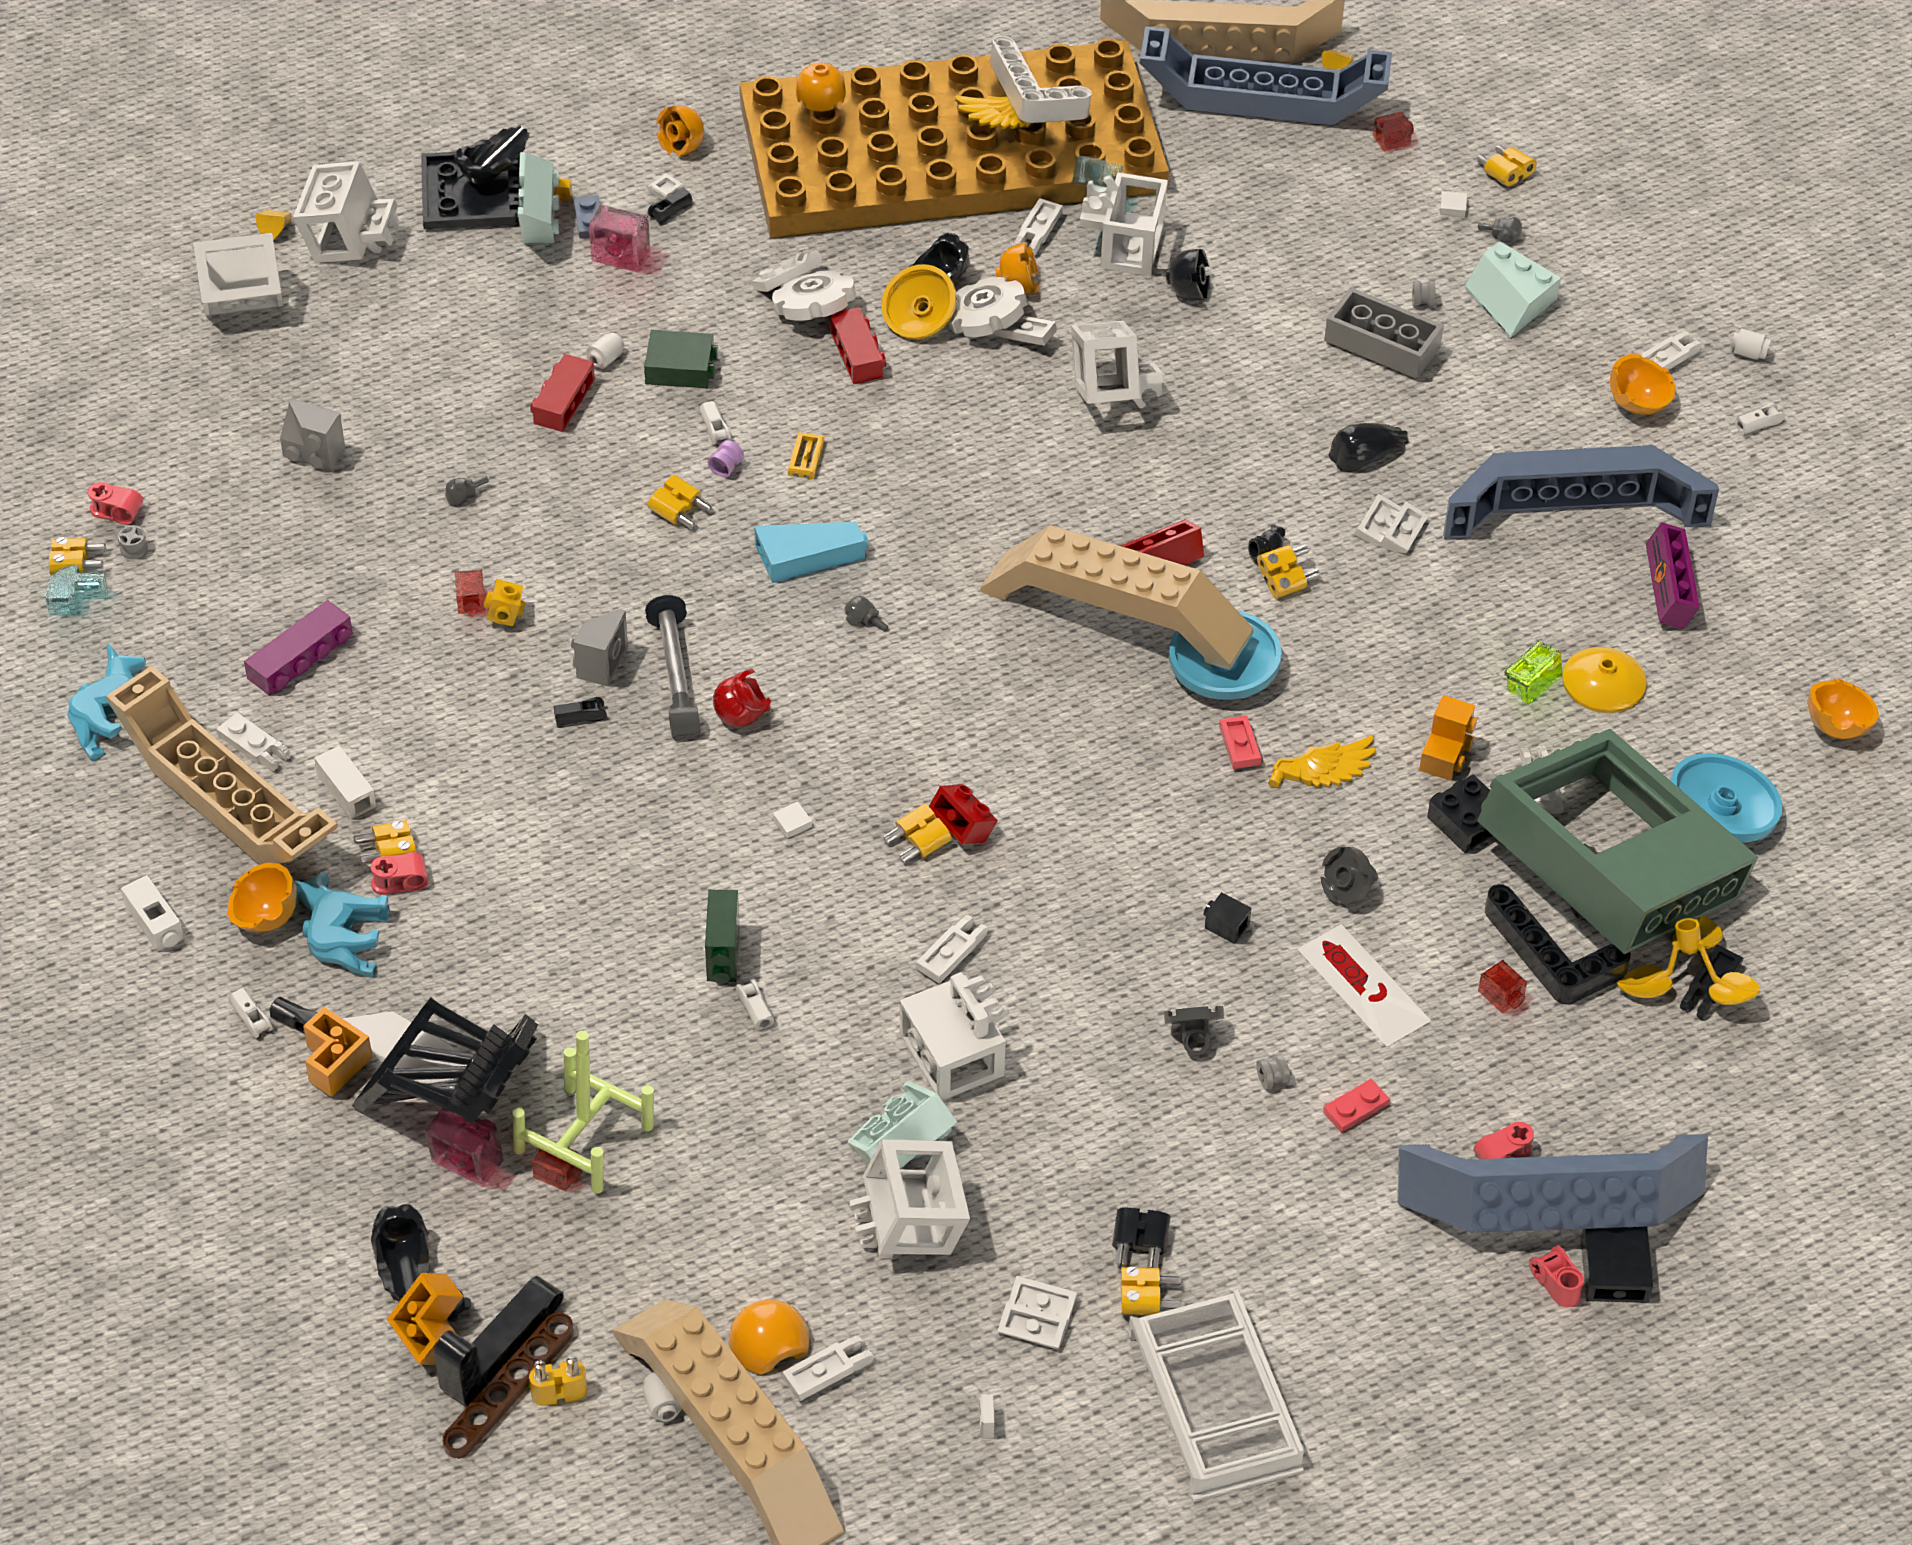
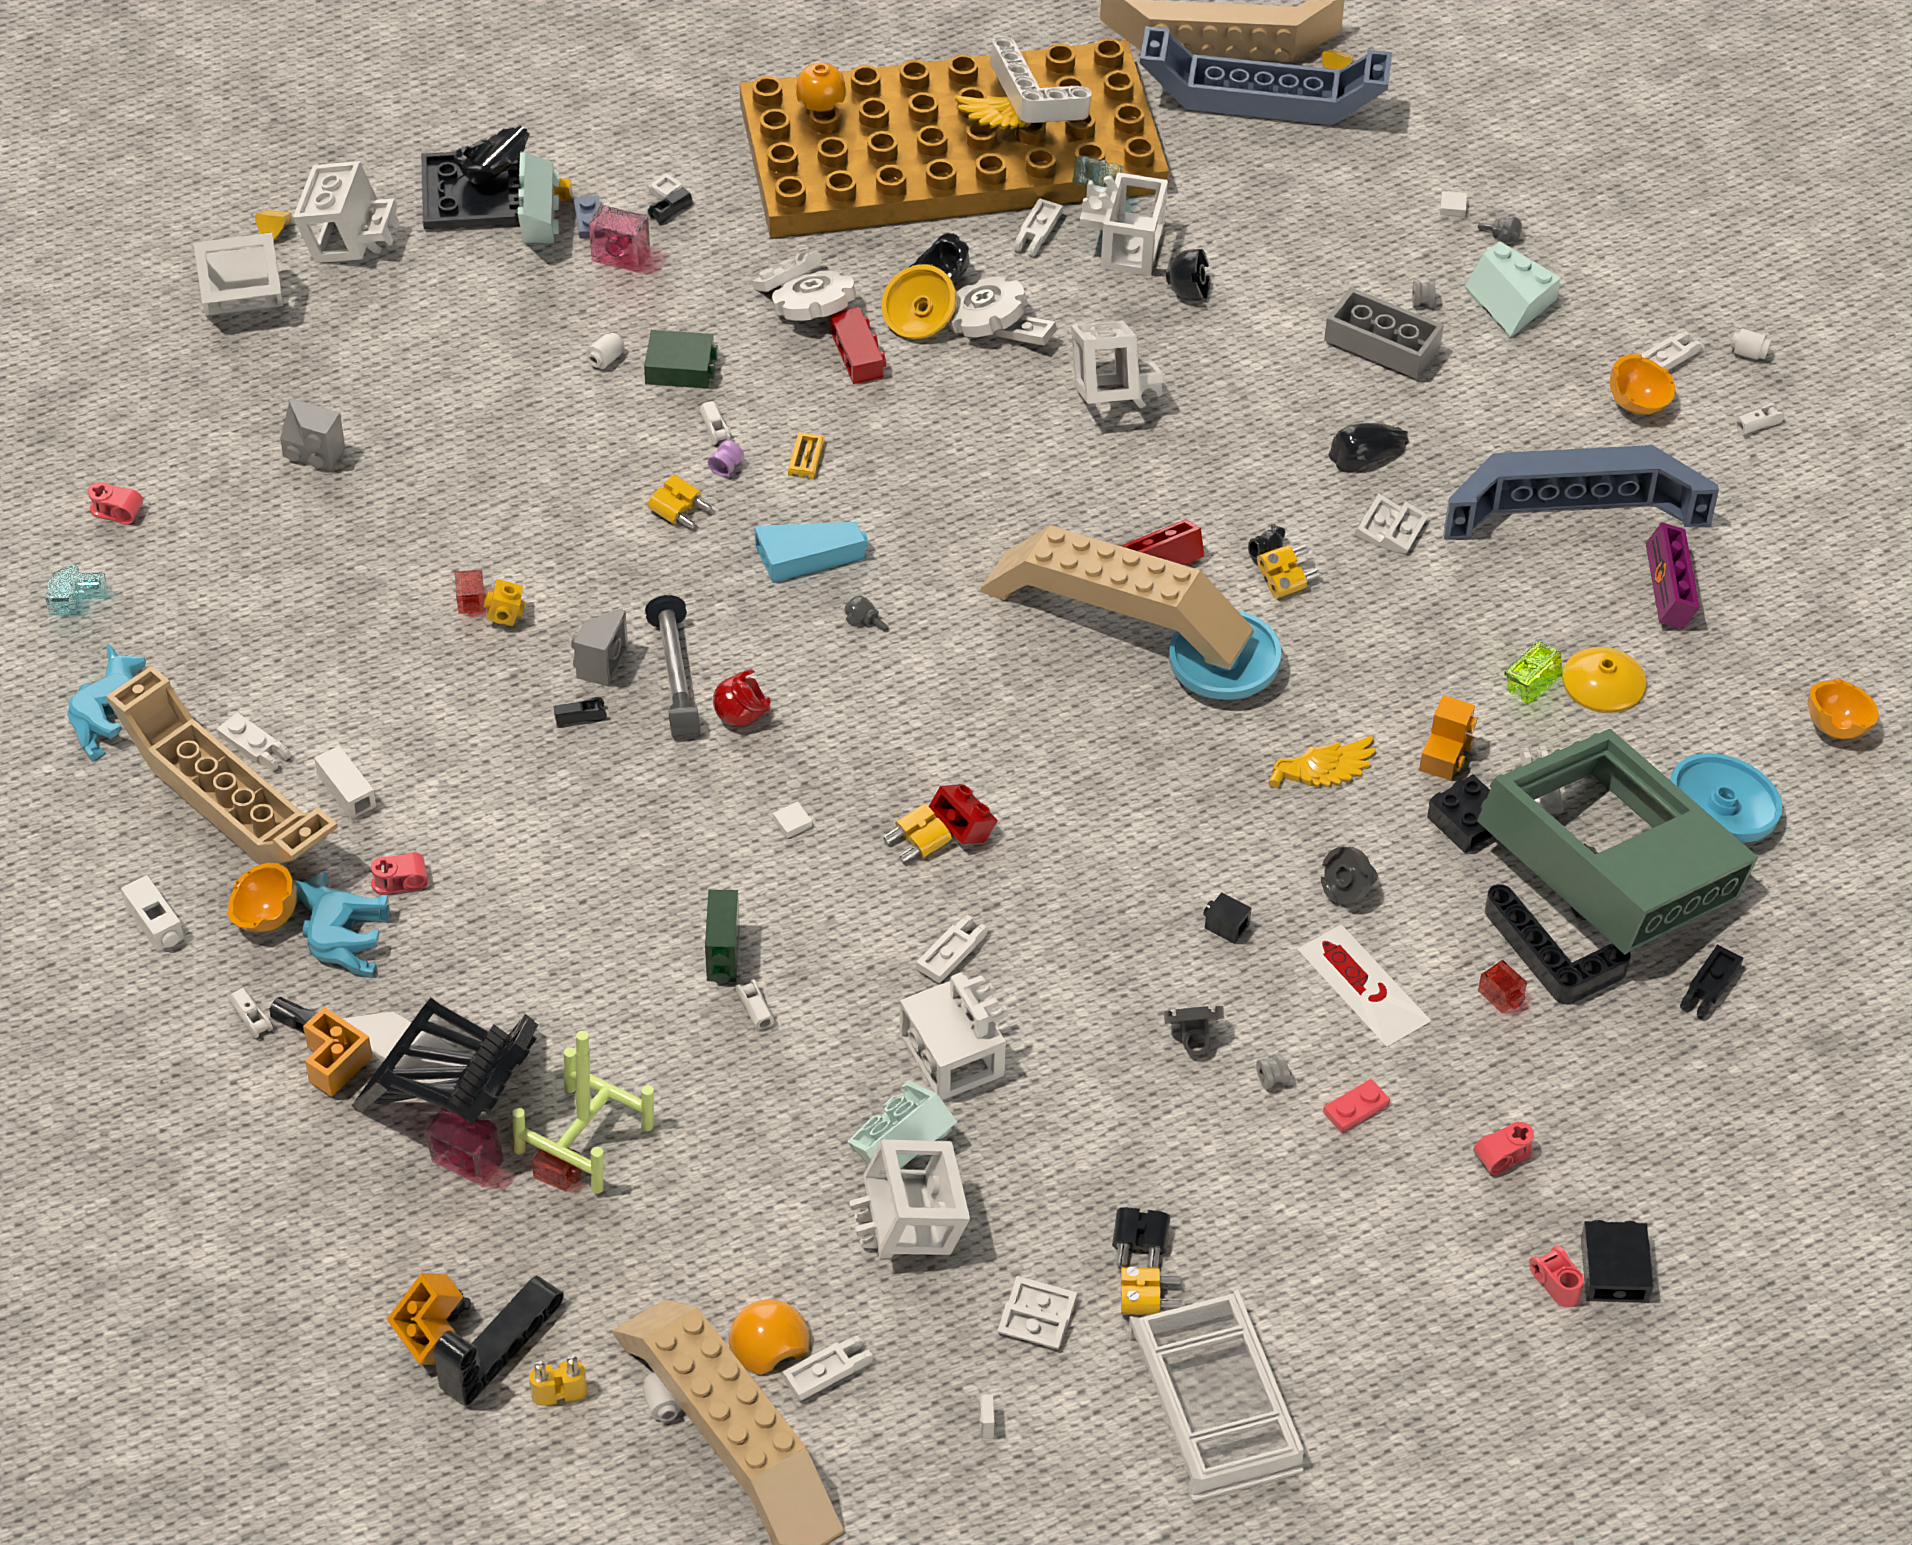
yellow piece [49,537,106,576] -> none
light grey wheel [118,525,148,559] -> none
magenta brick [244,600,353,696] -> none
yellow piece [353,820,416,867] -> none
black hair [371,1204,430,1302] -> none
reddish brown beam [442,1312,574,1458] -> none
dark grey piece [445,476,489,506] -> none
brick [530,354,595,432] -> none
light orange cylinder [656,105,704,156] -> none
light orange cylinder [996,242,1040,295] -> none
coral plate [1219,715,1261,769] -> none
clear red brick [1373,111,1414,152] -> none
sand blue slope [1397,1134,1708,1233] -> none
yellow piece [1477,145,1537,186] -> none
yellow plant [1617,915,1761,1005] -> none

